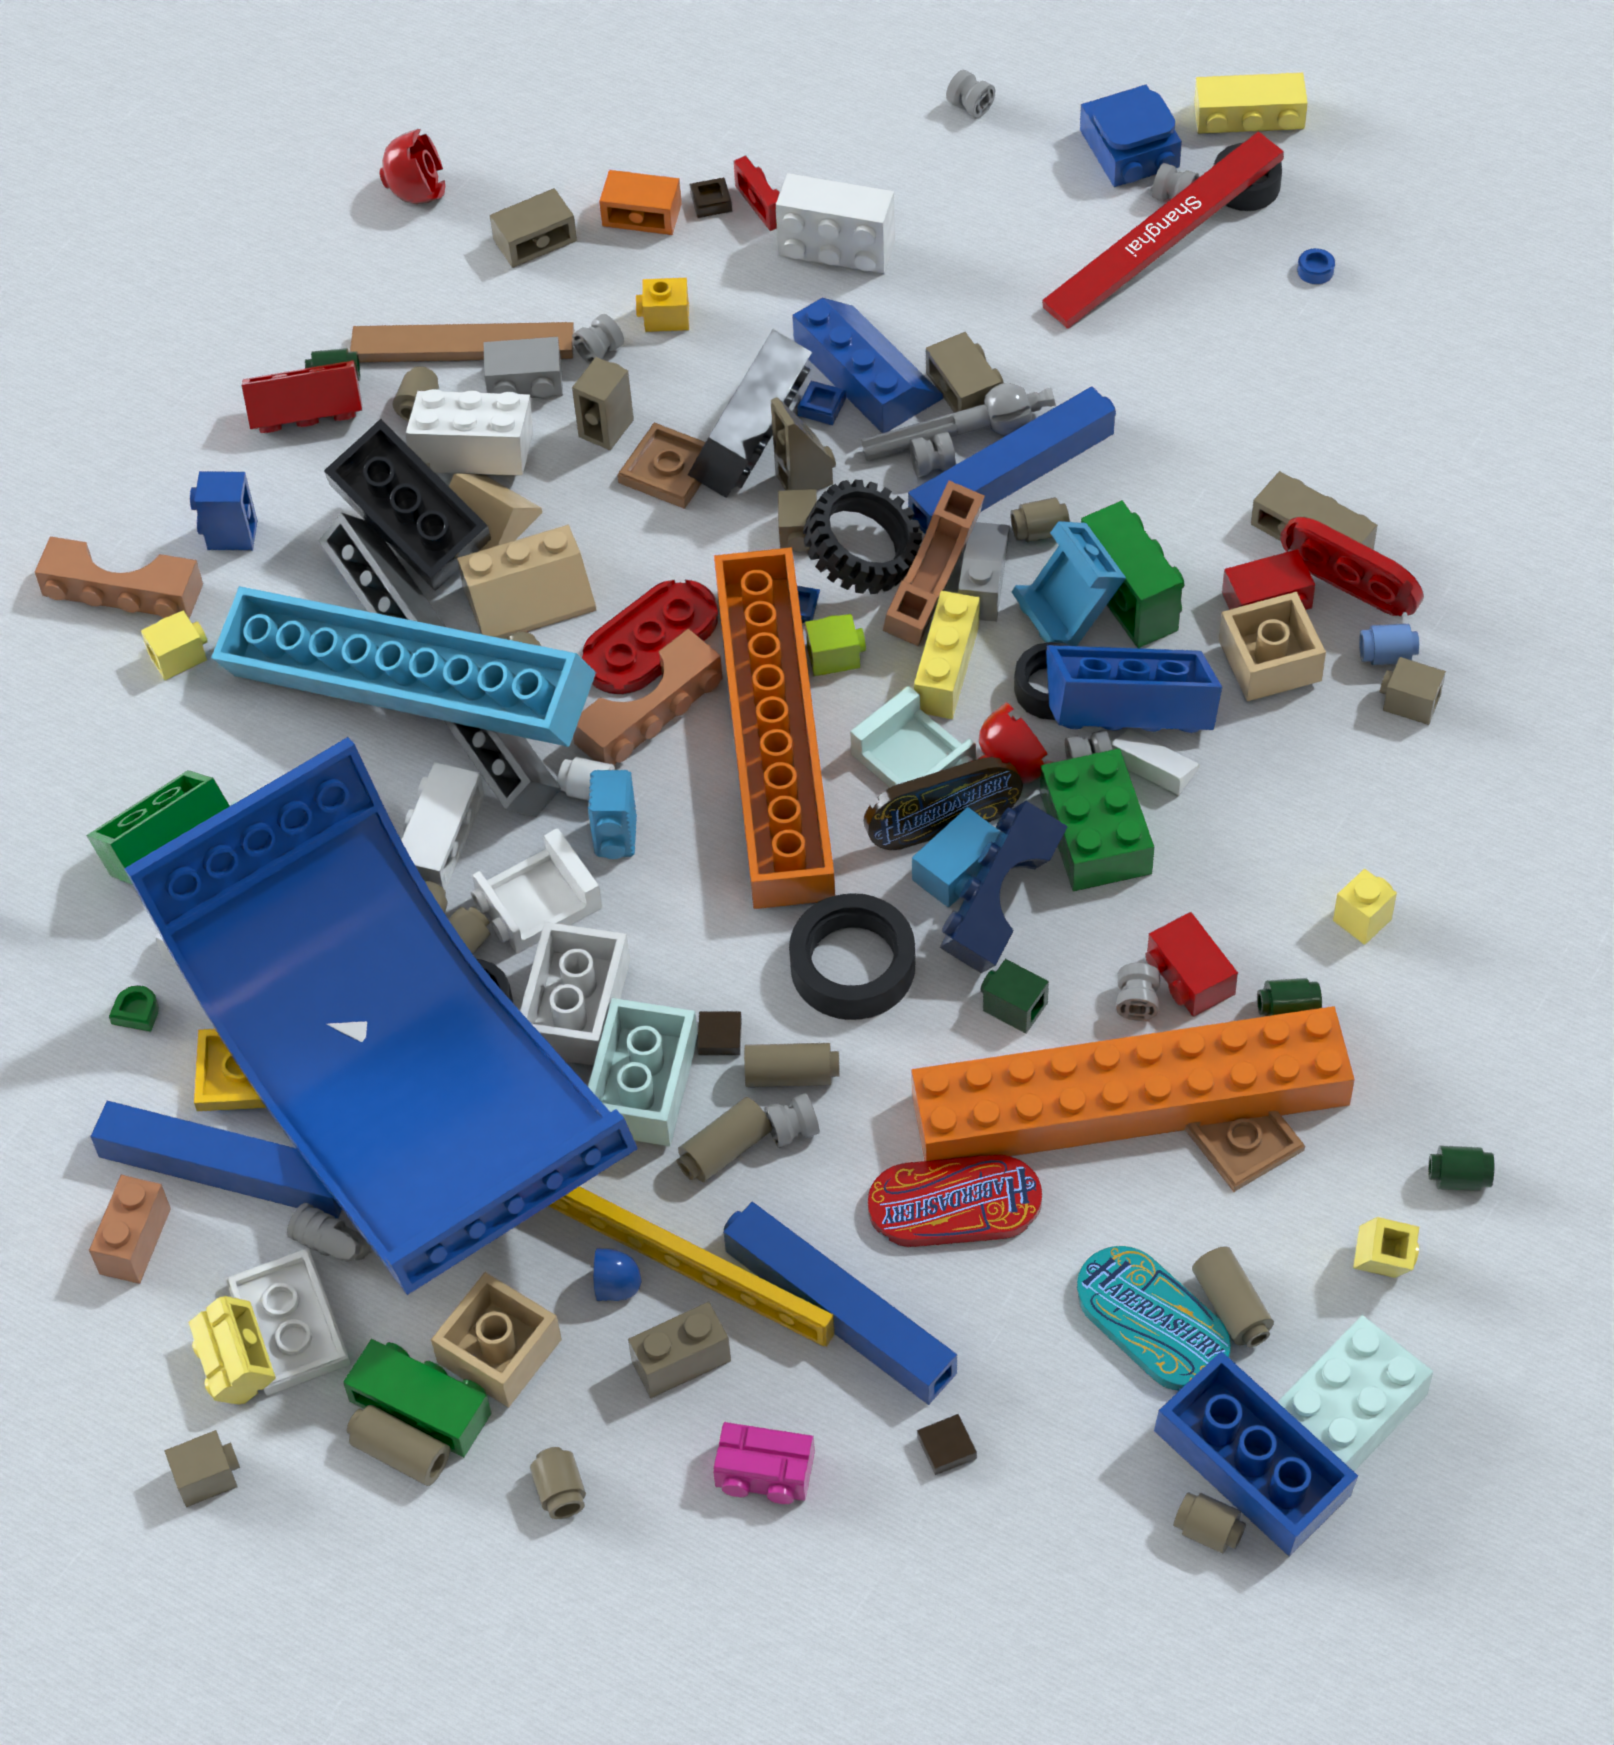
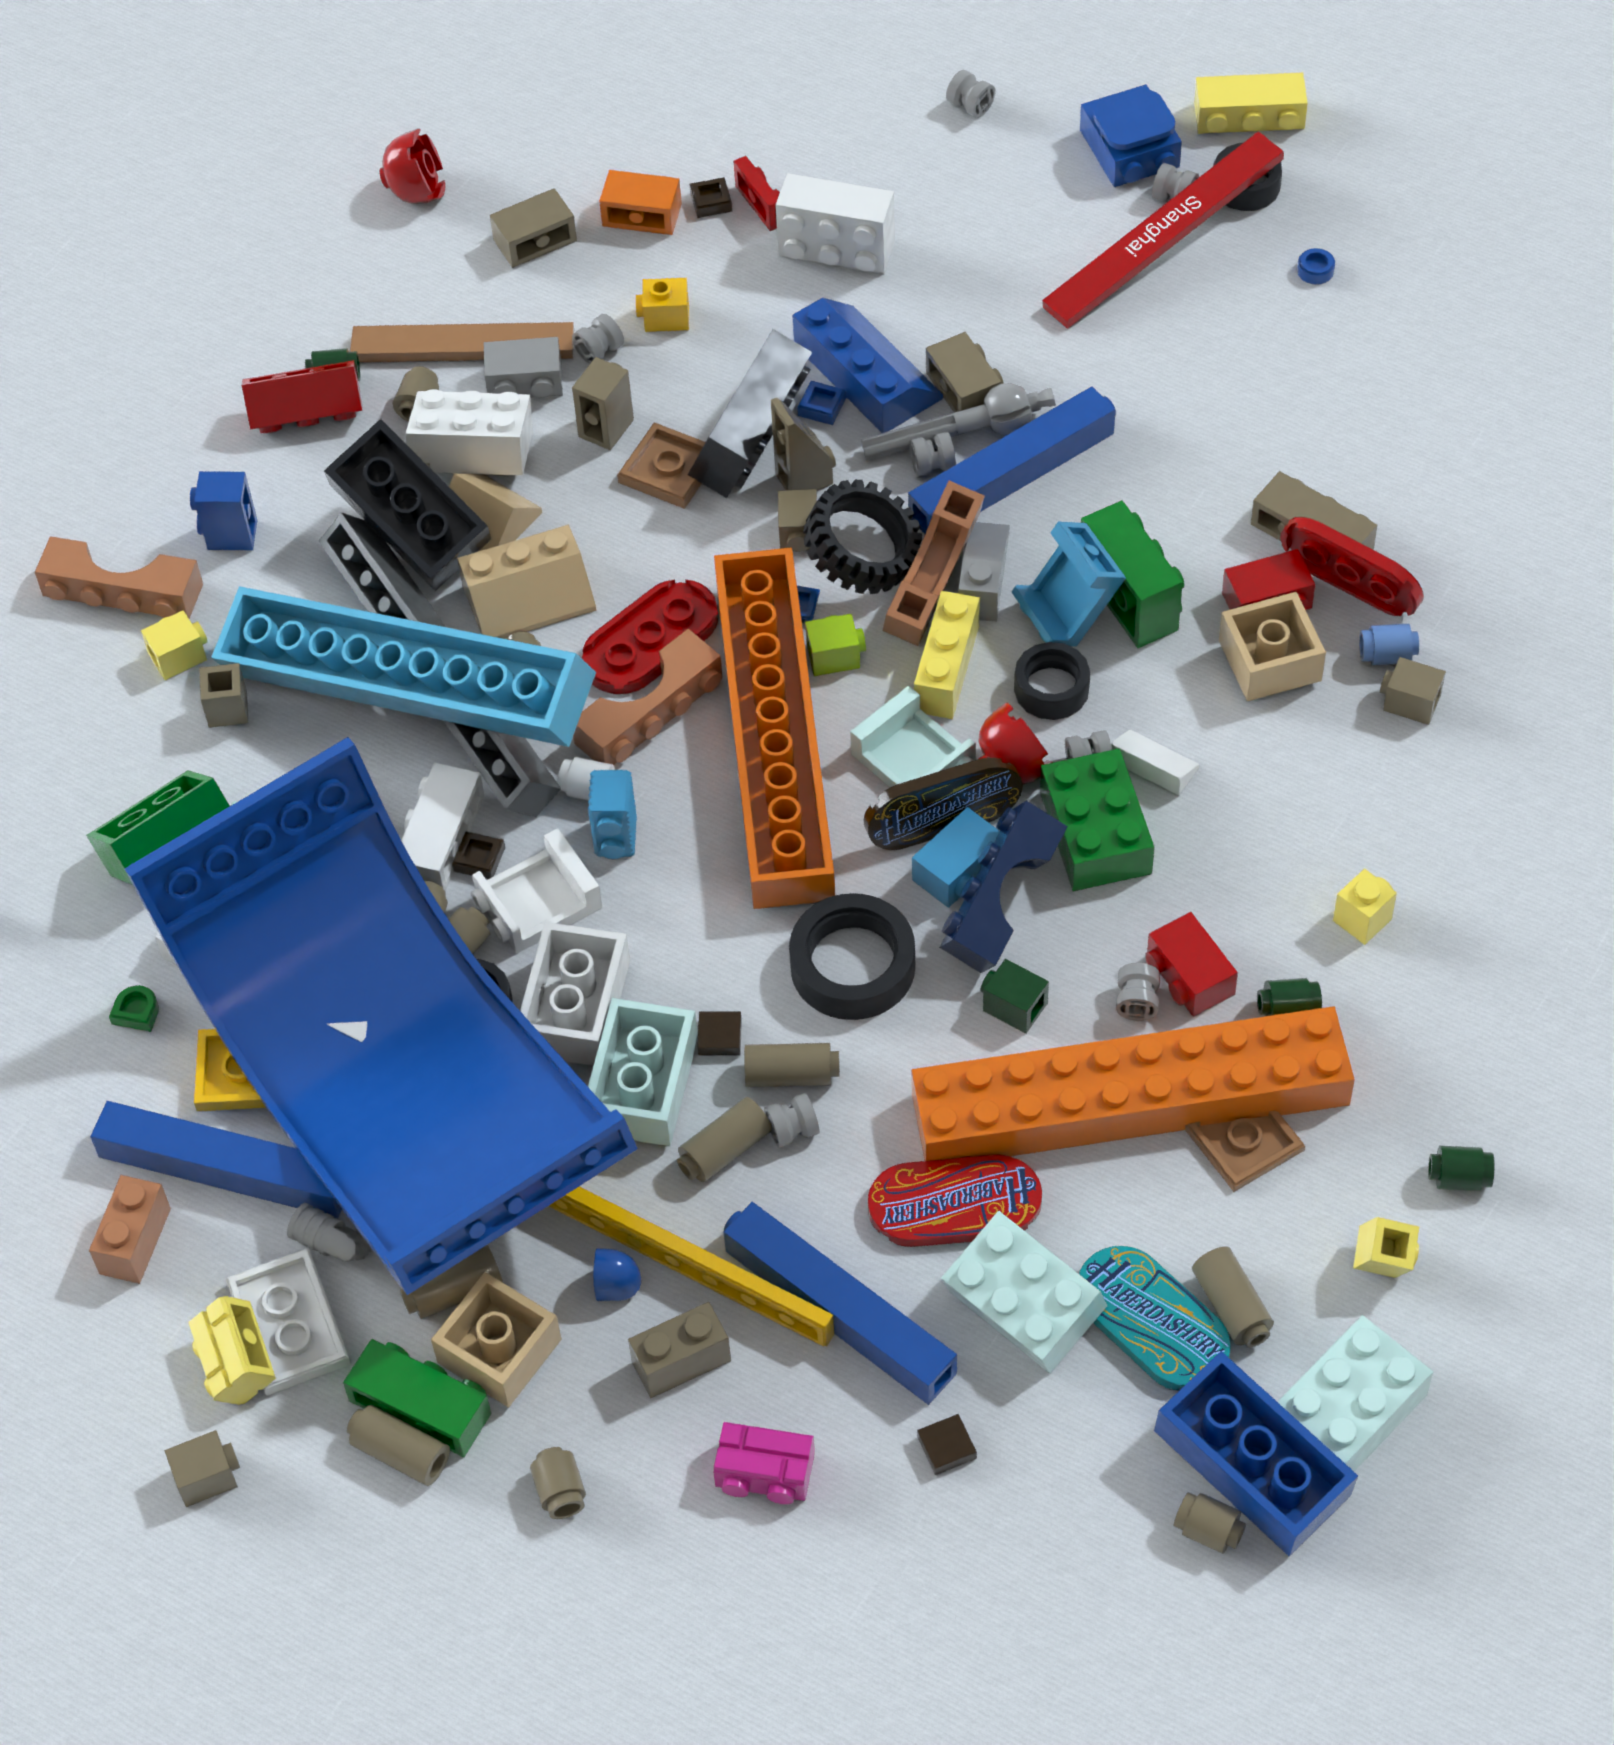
dark tan brick [1010,497,1070,543] -> none
blue slope [1046,645,1222,733] -> none
none -> dark tan brick [199,663,248,728]
none -> dark tan brick [400,1245,503,1319]
none -> dark brown tile [452,831,505,880]
none -> light aqua brick [941,1211,1107,1373]

